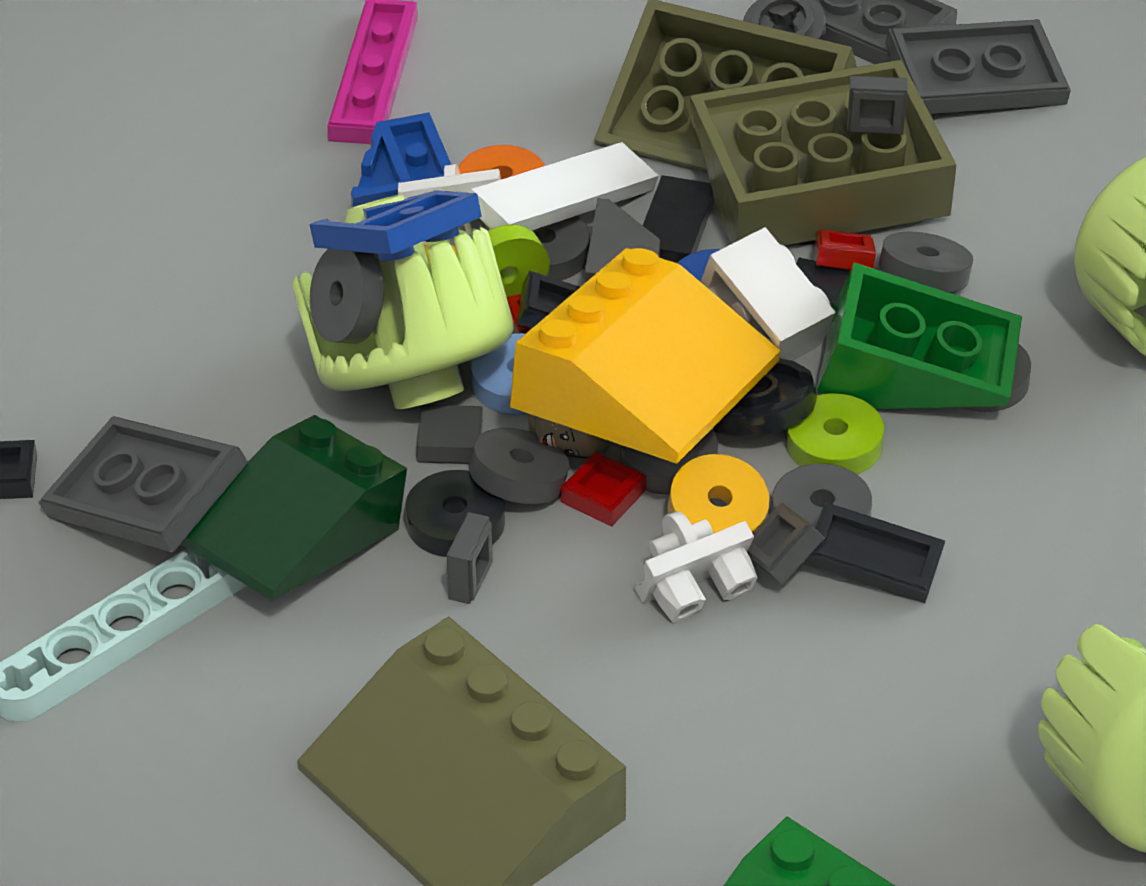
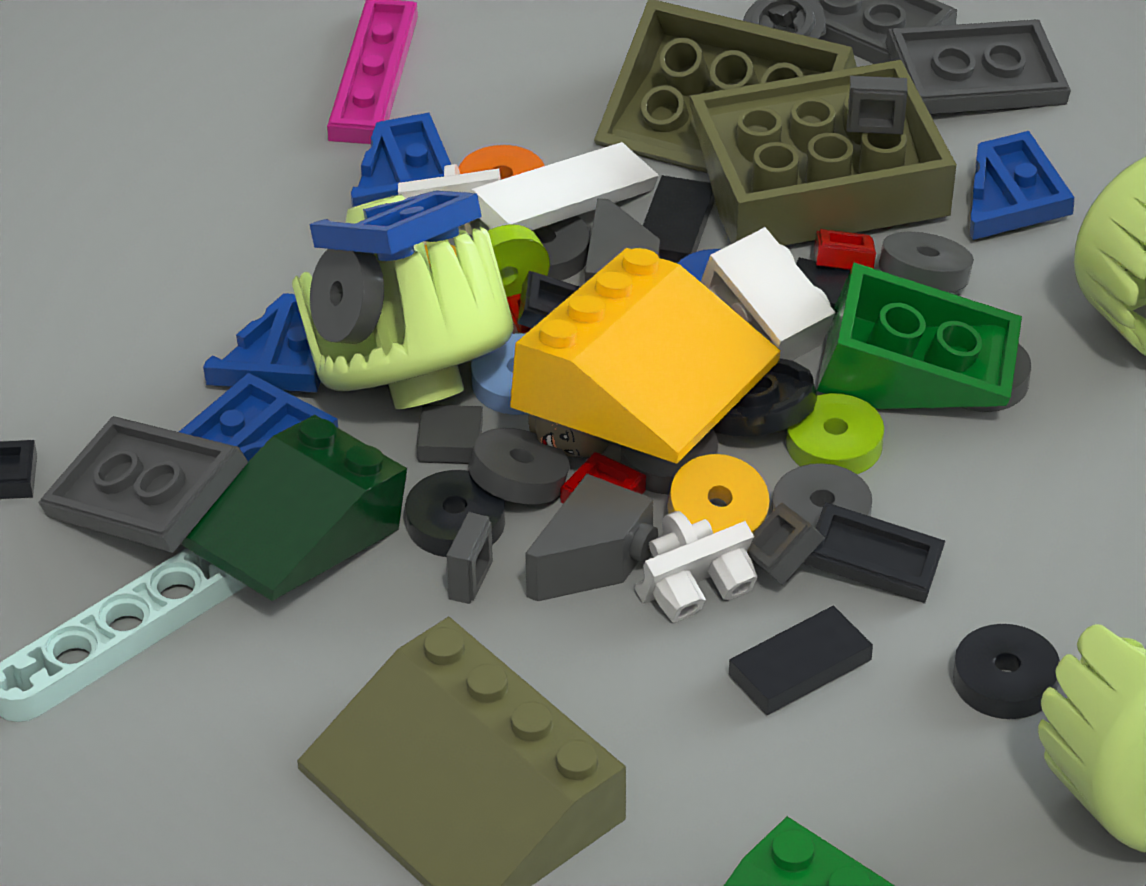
none -> blue wing [179,373,338,461]
none -> blue wing [203,293,321,392]
none -> dark grey slope [525,474,658,601]
none -> black tile [729,605,873,715]
none -> black piece [953,624,1060,719]
none -> blue wing [970,131,1075,240]

